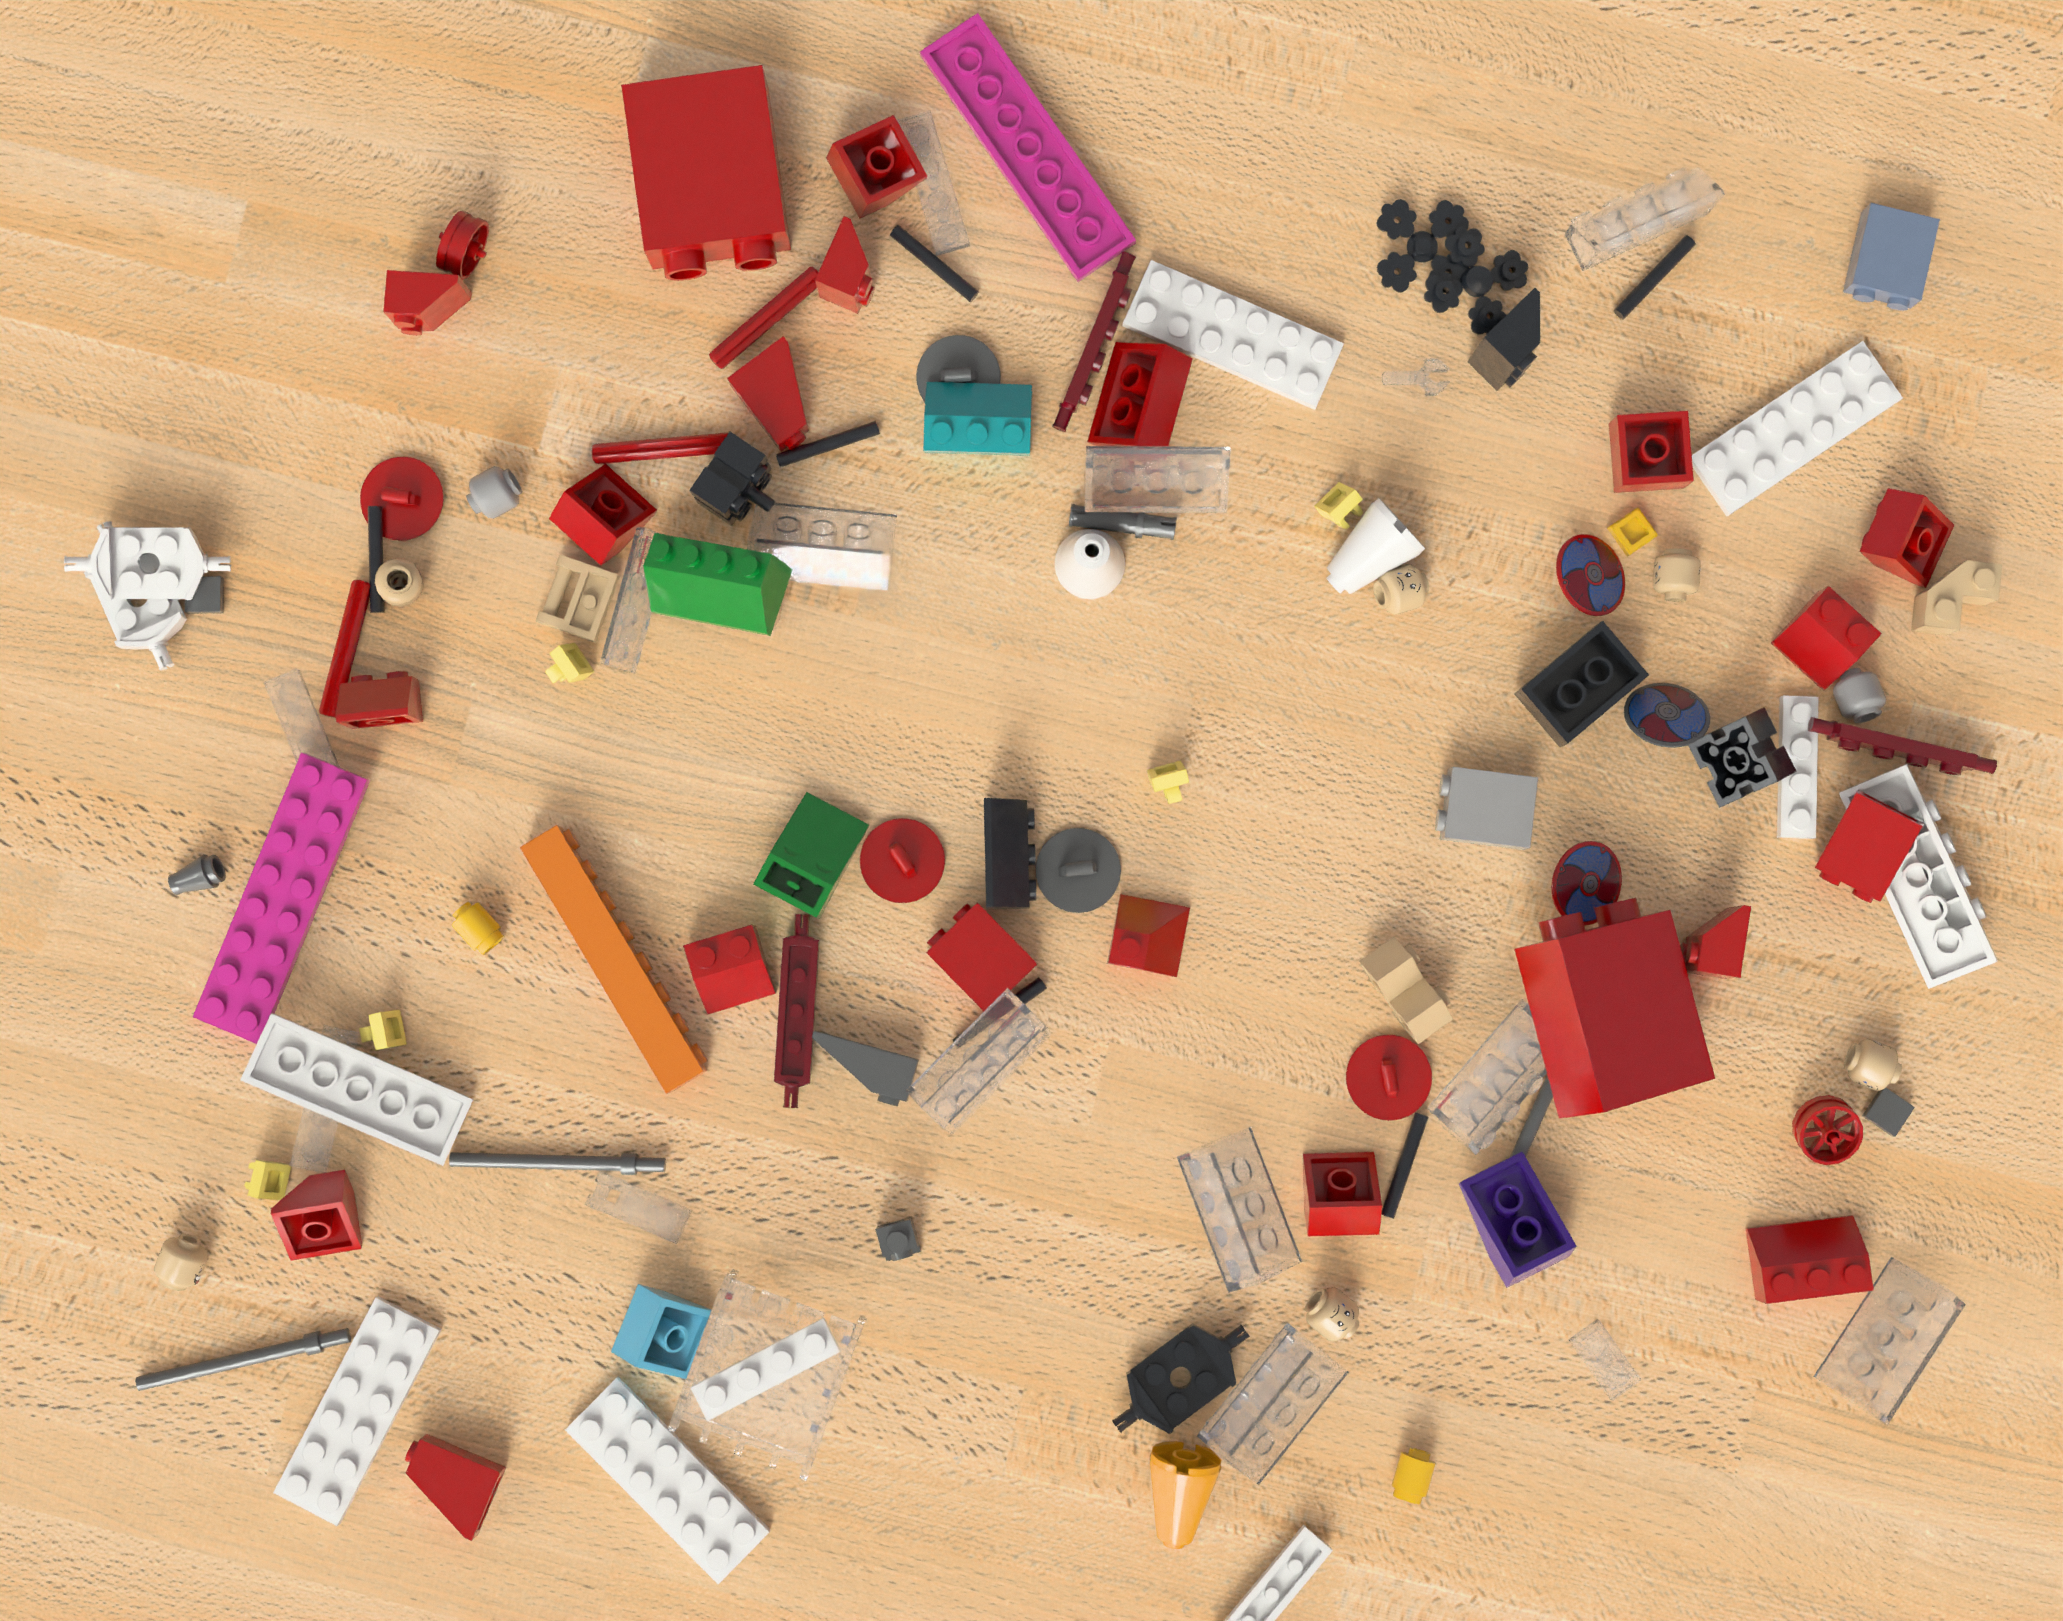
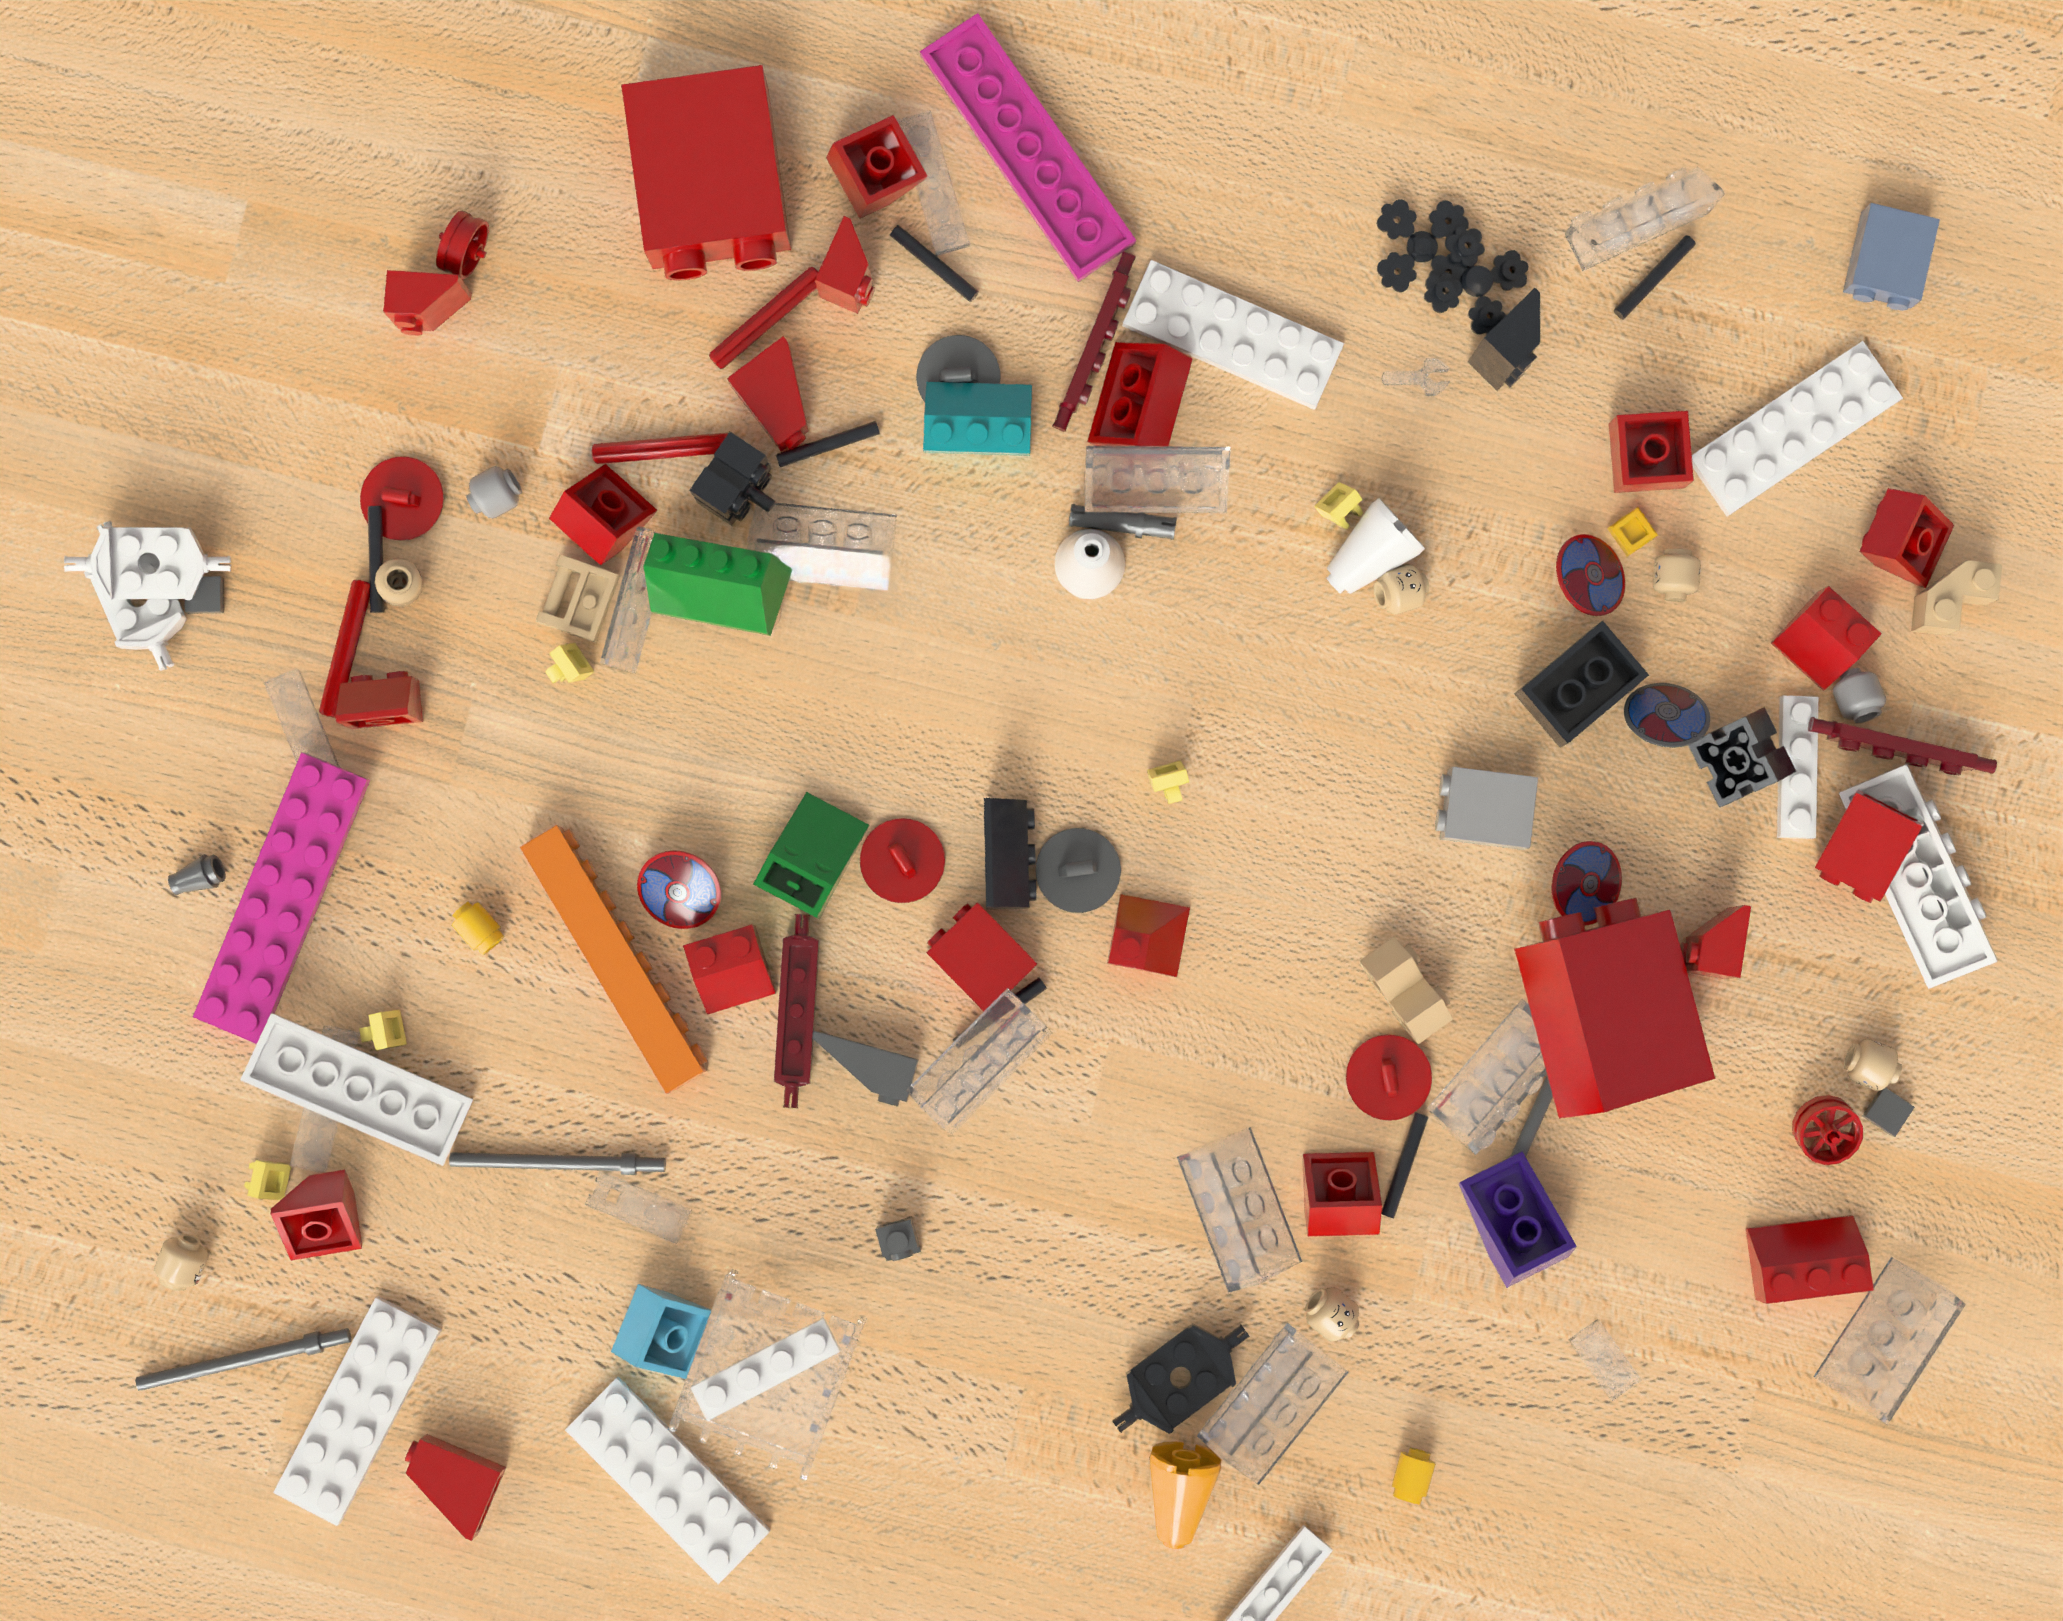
none -> shield [637,850,721,929]

